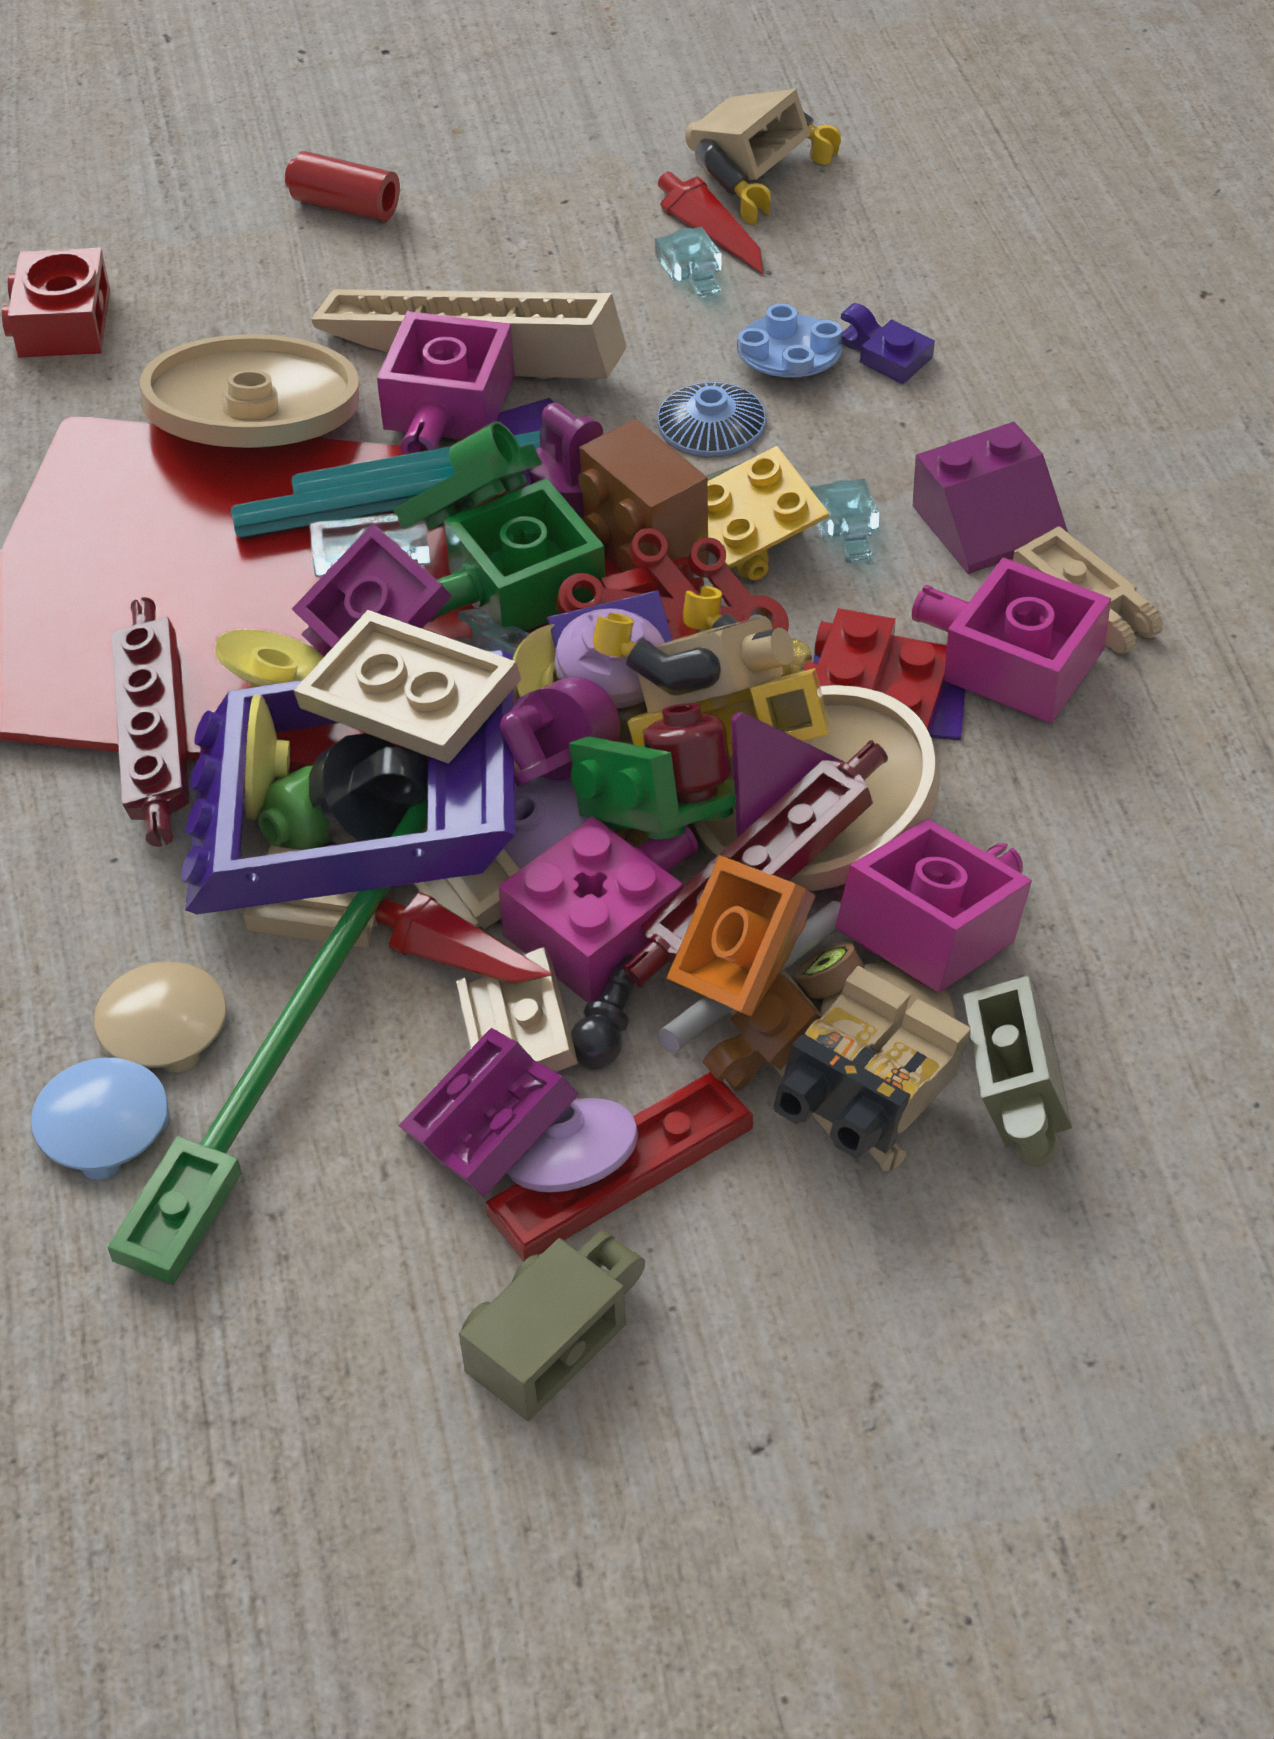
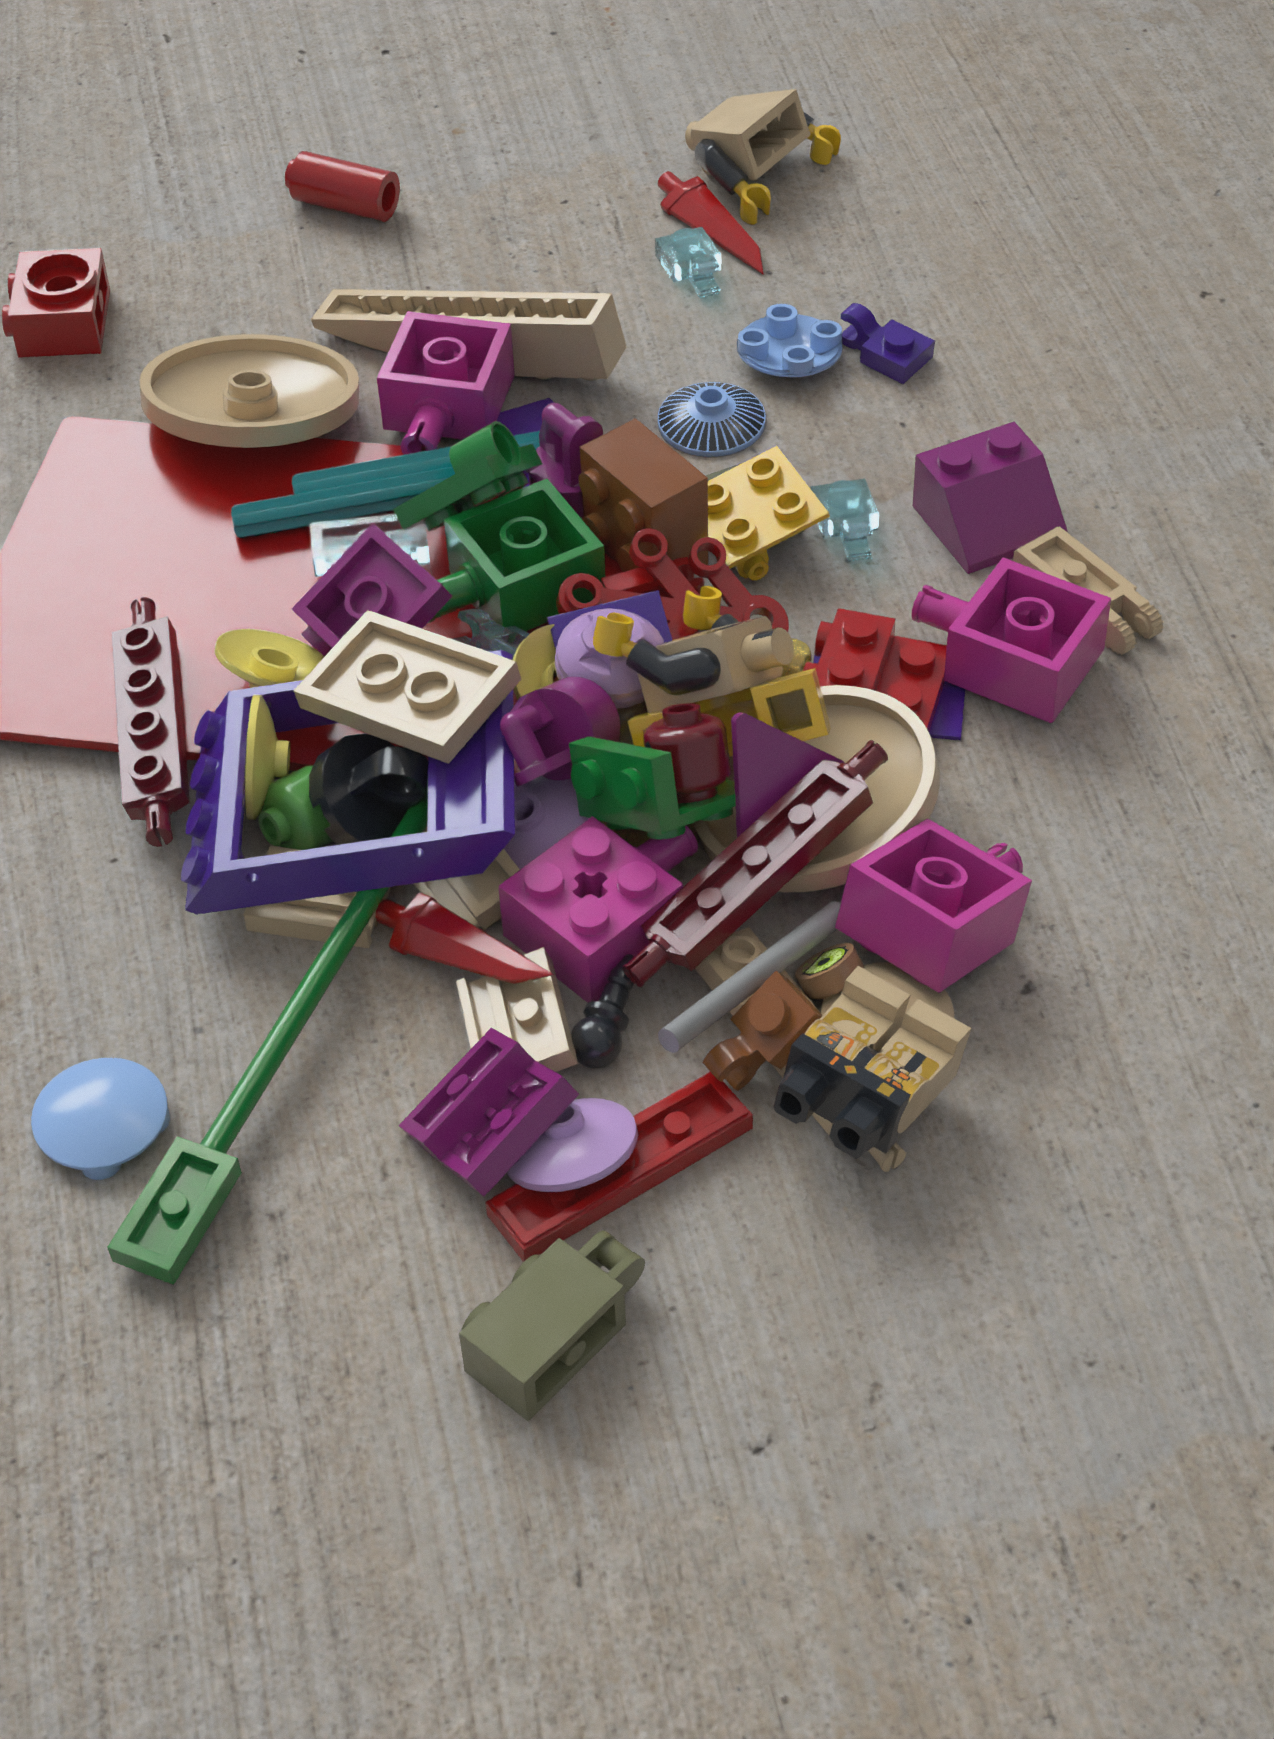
tan dish [94,961,226,1074] -> none
orange slope [667,855,815,1016] -> none
olive brick [963,975,1072,1167] -> none

